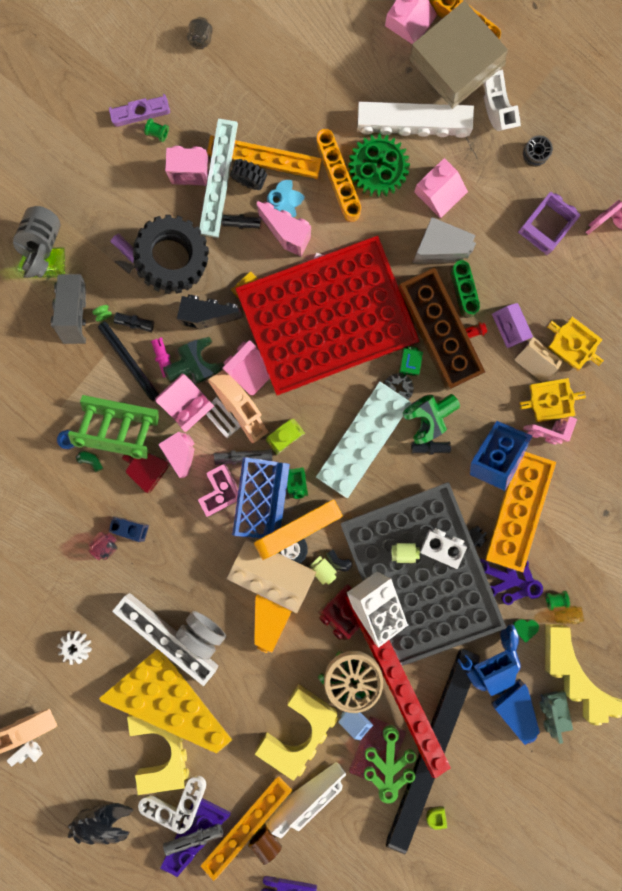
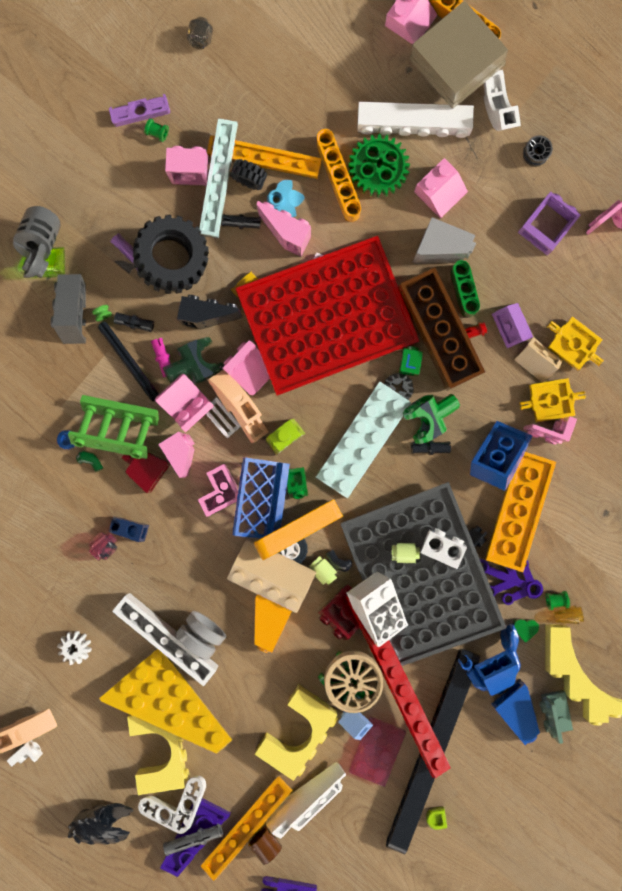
dark grey pin [214,449,272,465] -> none
bright green plant [364,725,416,804] -> none

